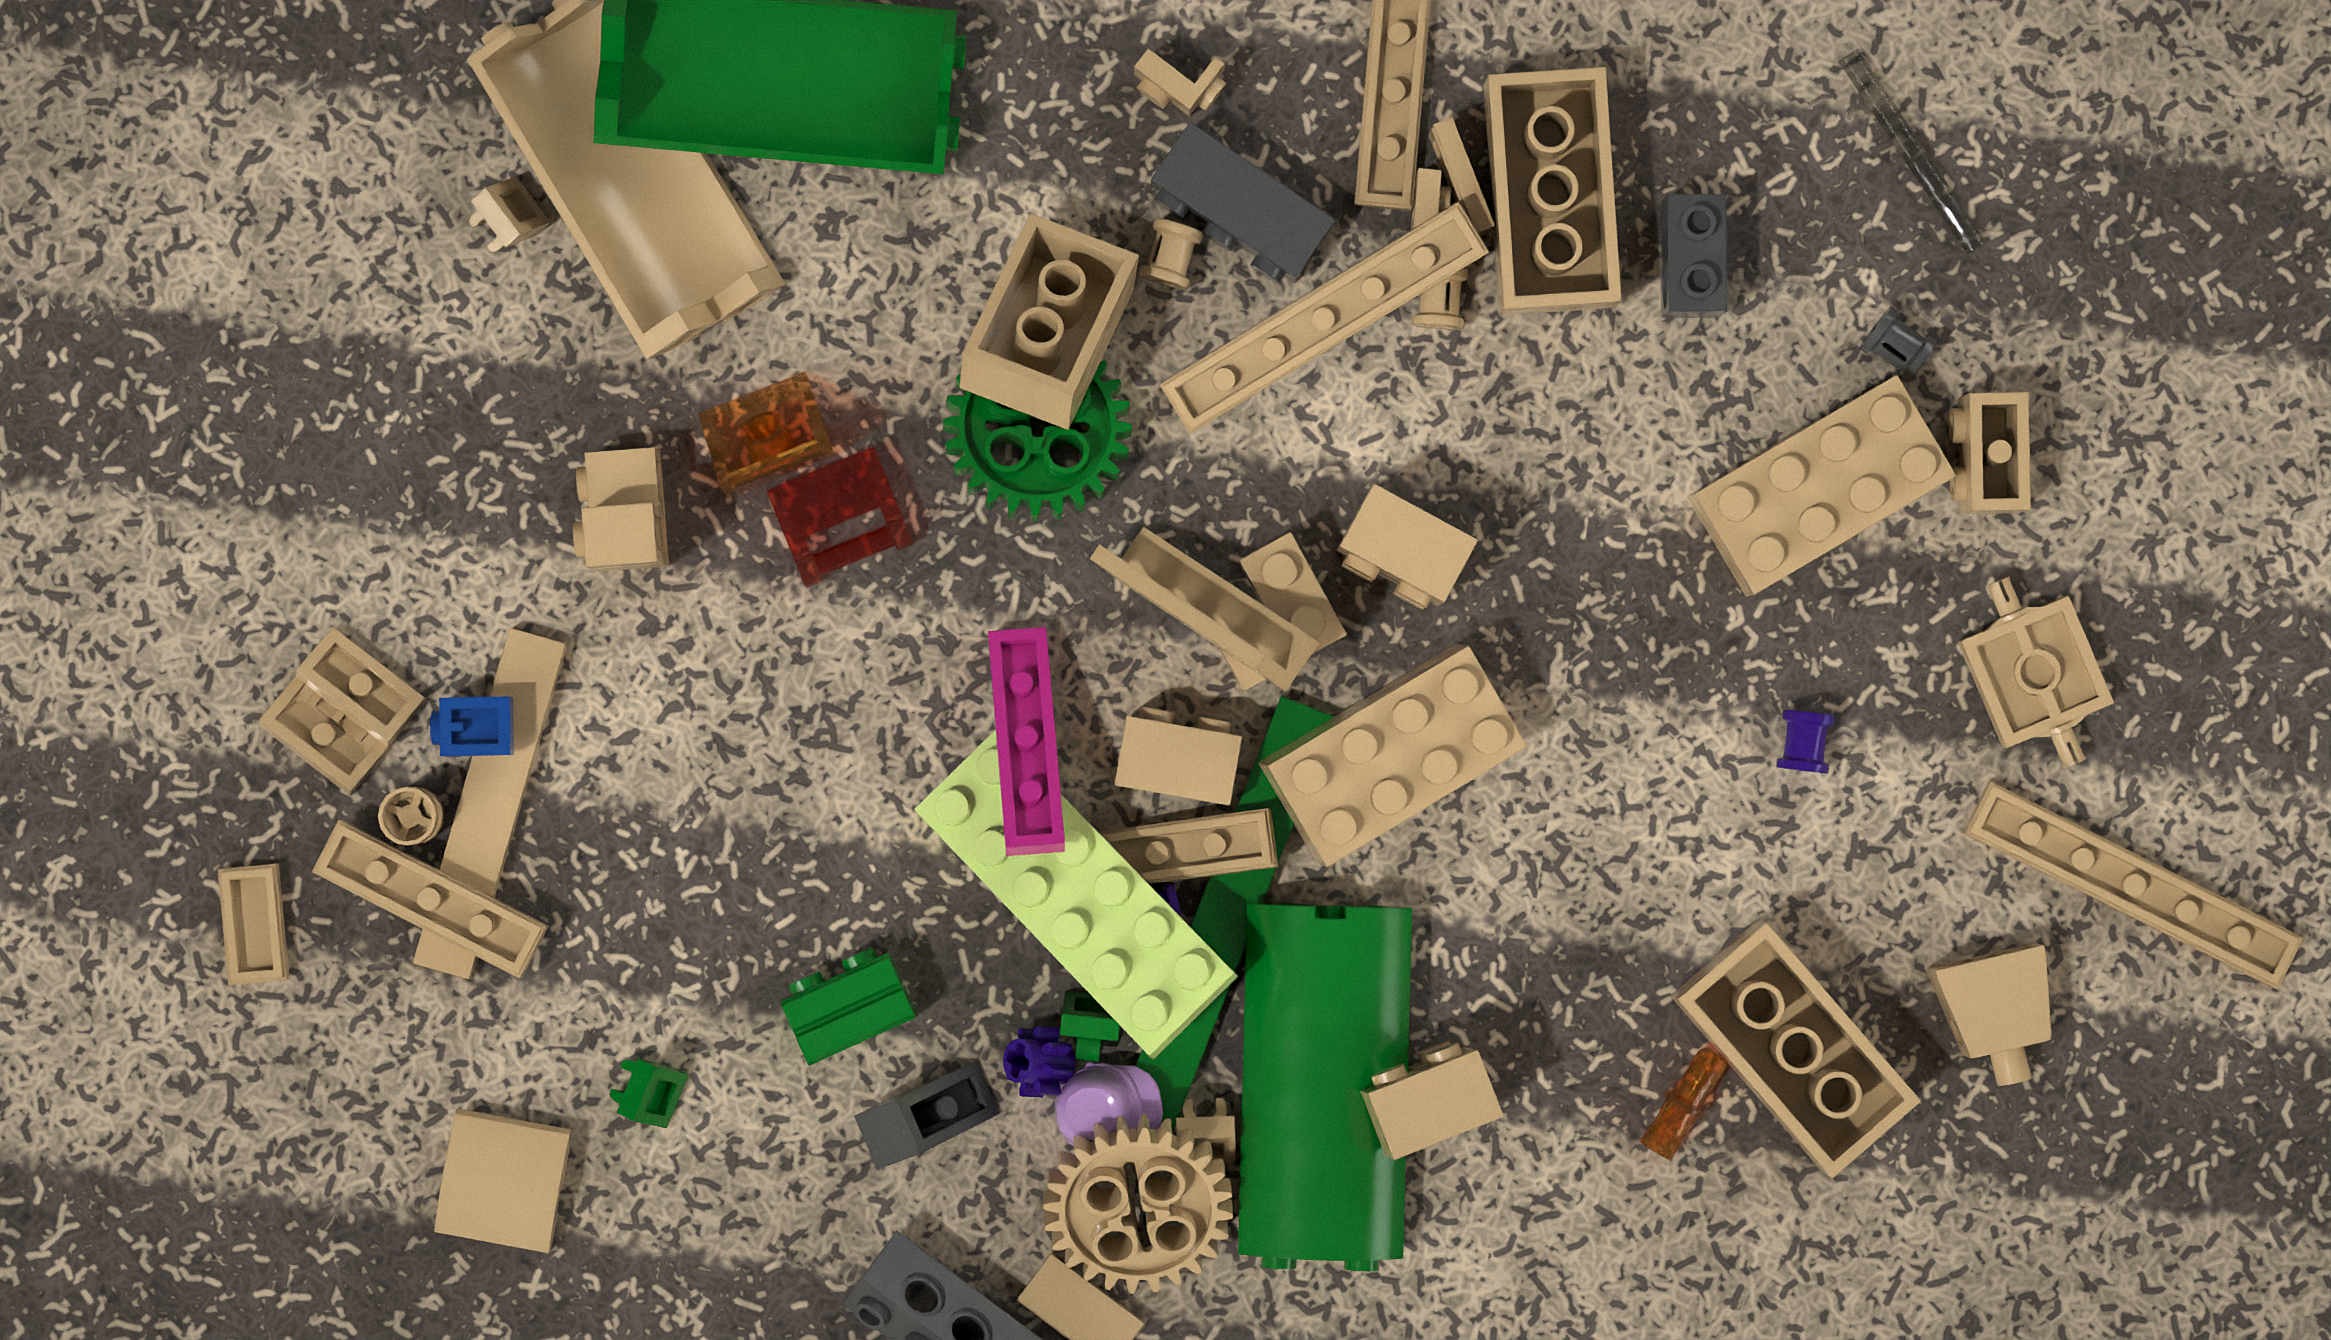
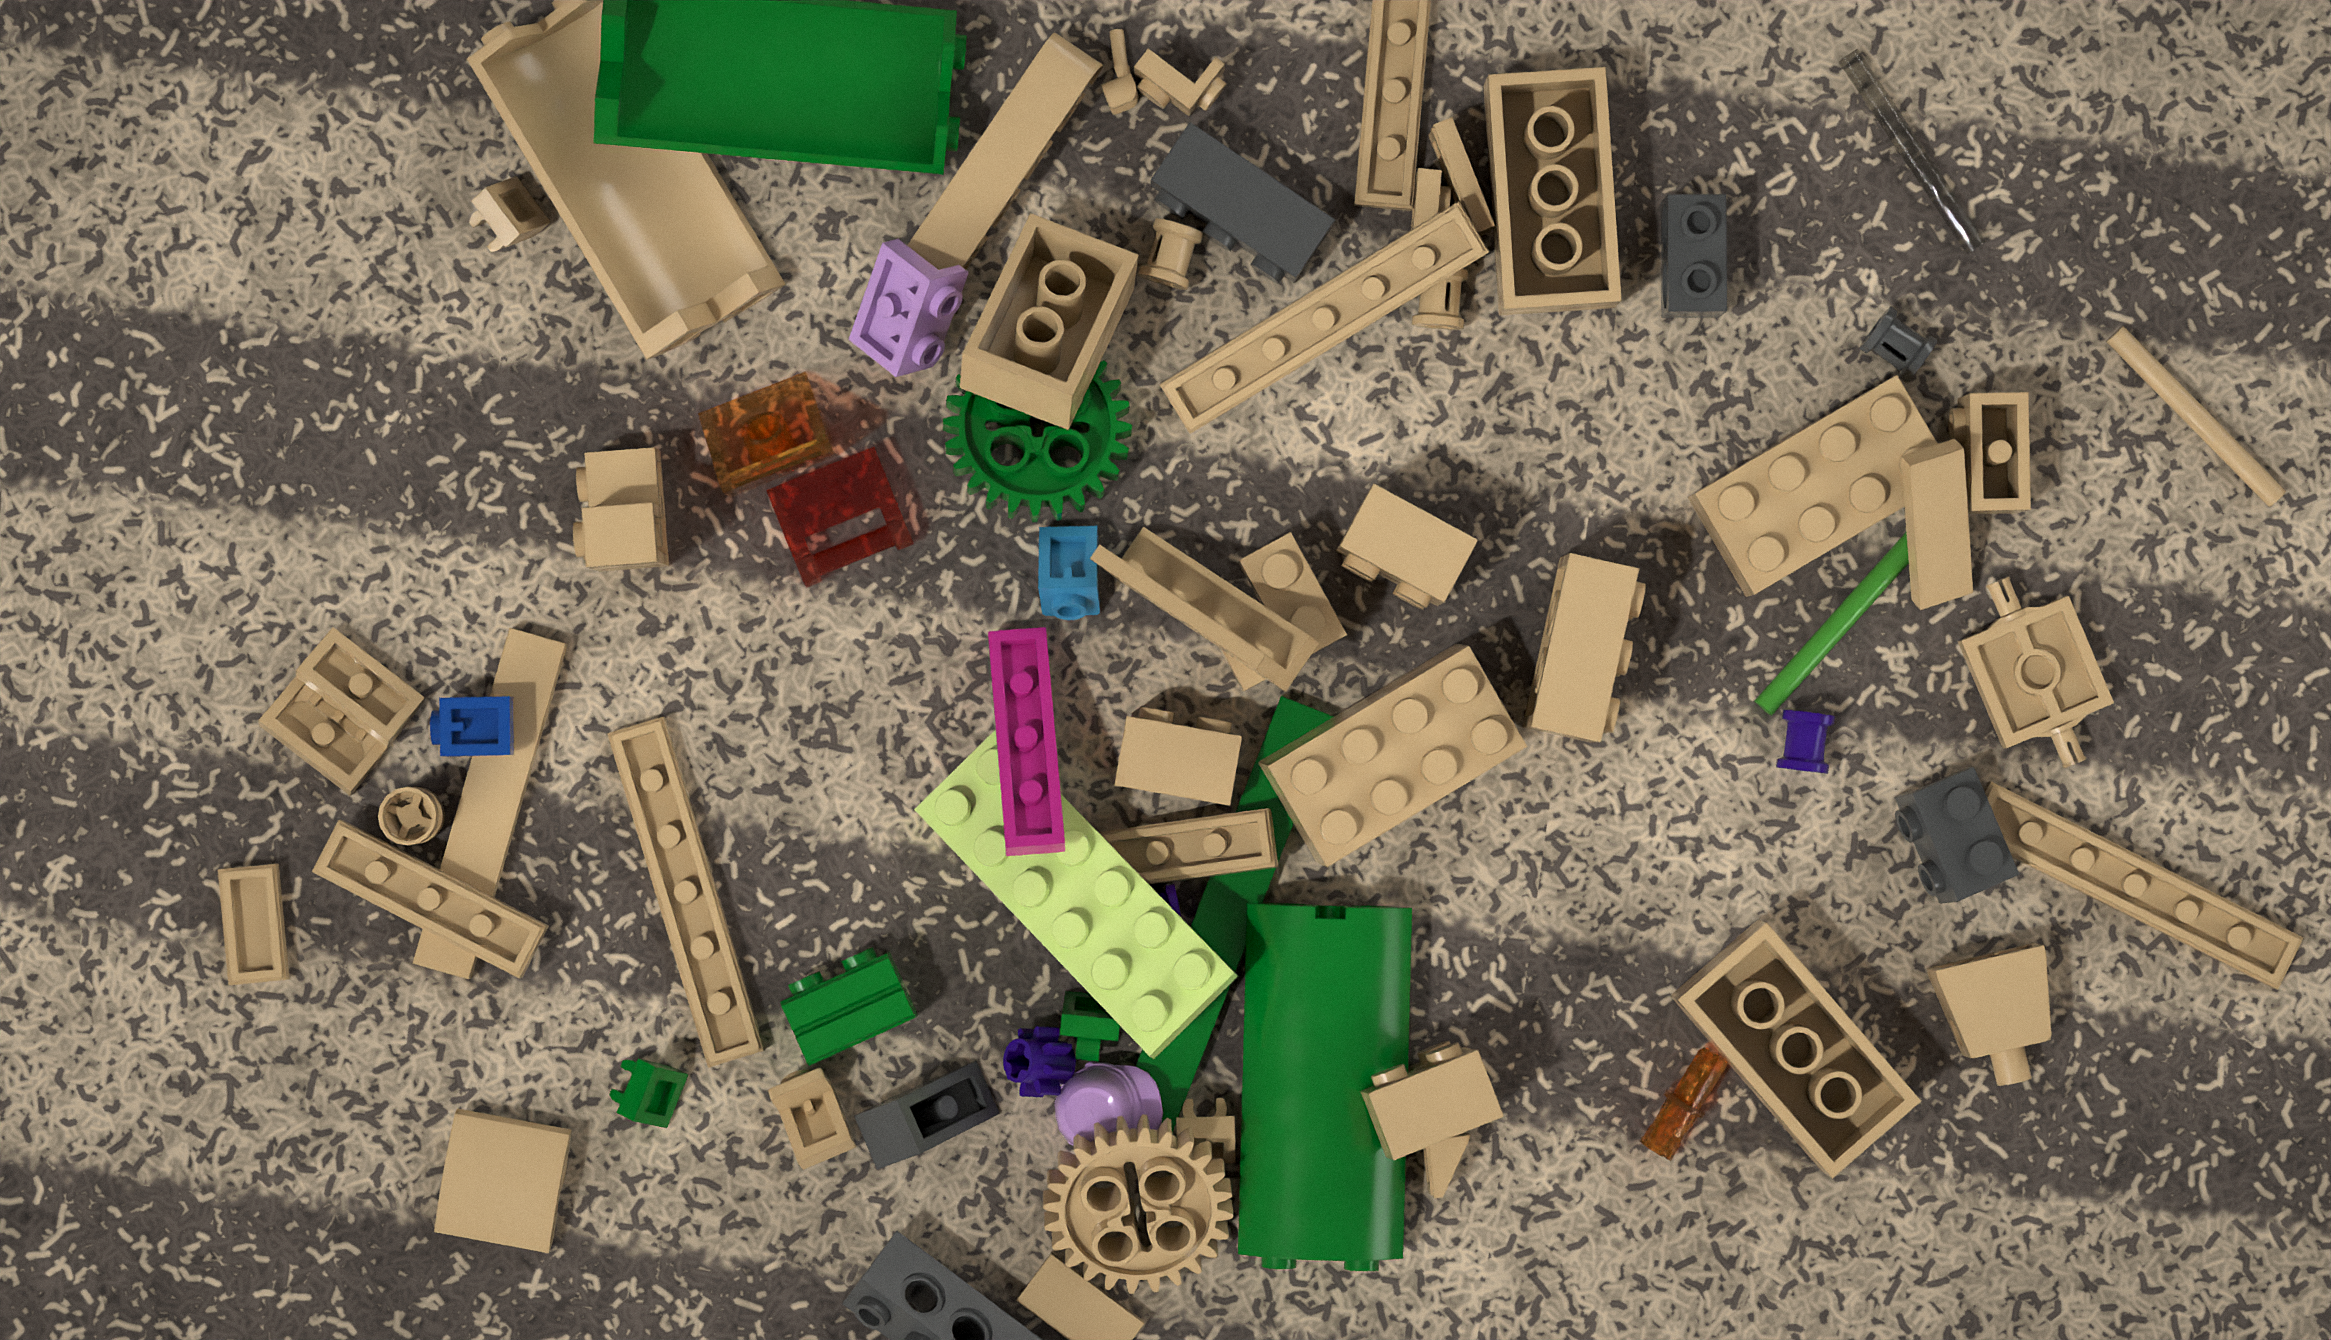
none -> tan tile [607,717,765,1068]
none -> tan bracket [768,1068,857,1170]
none -> lavender bracket [849,239,968,377]
none -> tan beam [907,32,1103,270]
none -> dark azure bracket [1038,526,1100,620]
none -> tan hand [1101,29,1139,115]
none -> tan slope [1423,1131,1470,1198]
none -> tan brick [1522,553,1646,742]
none -> bright green bar [1754,532,1909,716]
none -> dark grey bracket [1895,767,2020,904]
none -> tan tile [1901,439,1973,610]
none -> tan bar [2106,326,2286,507]

